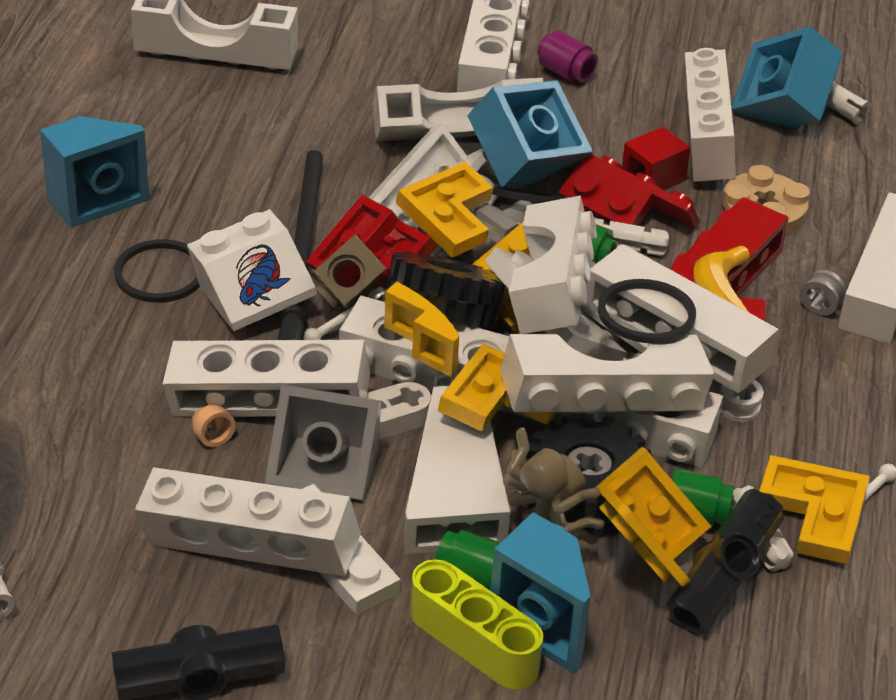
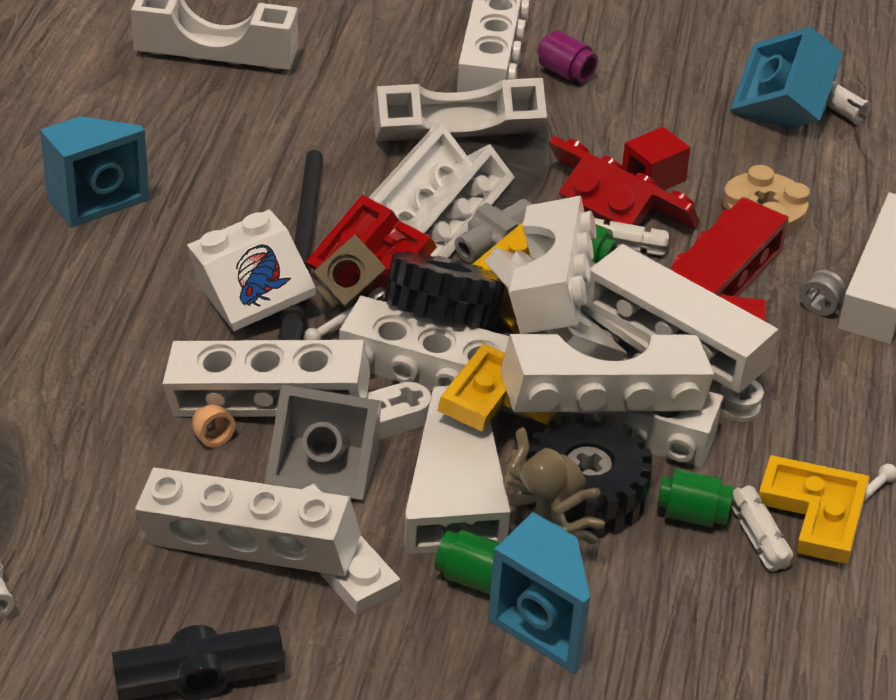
black piece [114,239,200,303] -> none
yellow slope [384,282,459,377] -> none
yellow plate [396,161,494,258] -> none
neon yellow beam [410,559,544,690] -> none
dark azure slope [467,80,593,188] -> none
black piece [492,186,570,203] -> none
yellow bracket [595,447,712,587] -> none
black piece [598,279,696,344] -> none
black piece [666,488,785,635] -> none
white brick [685,48,736,182] -> none
yellow piece [694,245,750,312] -> none

